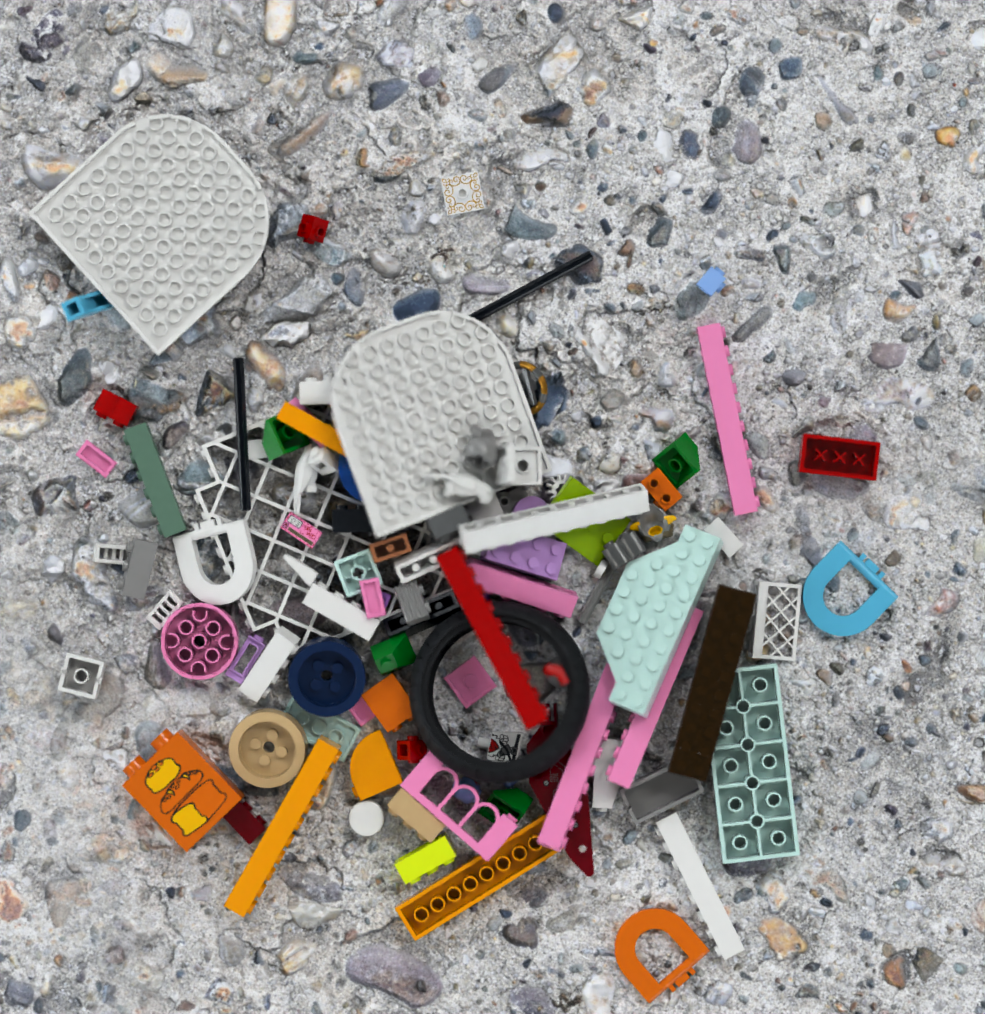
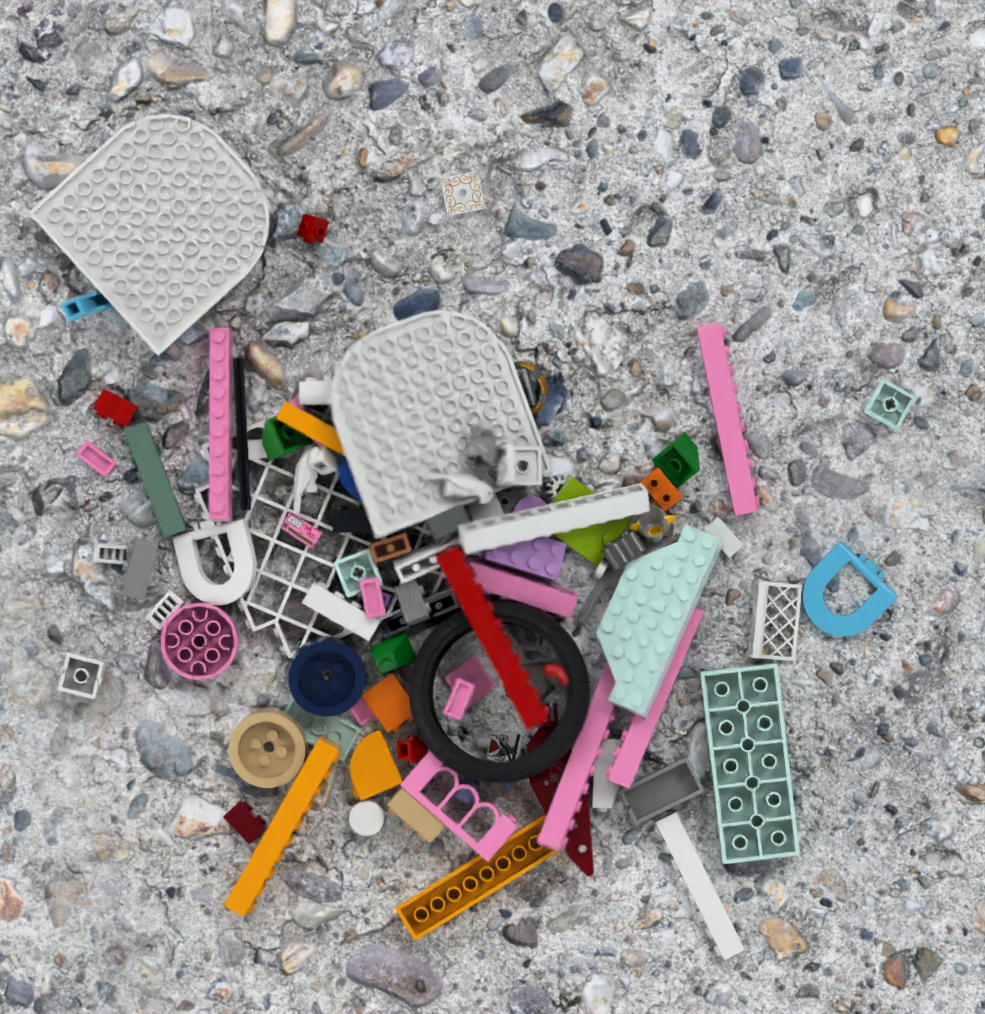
brick [122,728,245,852] -> none
lavender window [225,633,267,684] -> none
white brick [238,626,301,702] -> none
white slope [283,553,319,587] -> none
neon yellow piece [394,832,457,885] -> none
black axle [468,251,593,321] -> none
green slope [478,788,533,824] -> none
orange piece [615,907,710,1004] -> none
dark brown brick [668,584,757,782] -> none
light blue brick [696,266,726,297] -> none
red brick [797,434,881,481] -> none
none -> bright pink brick [209,328,233,522]
none -> bright pink tile [442,678,476,721]
none -> light aqua brick [864,379,916,430]

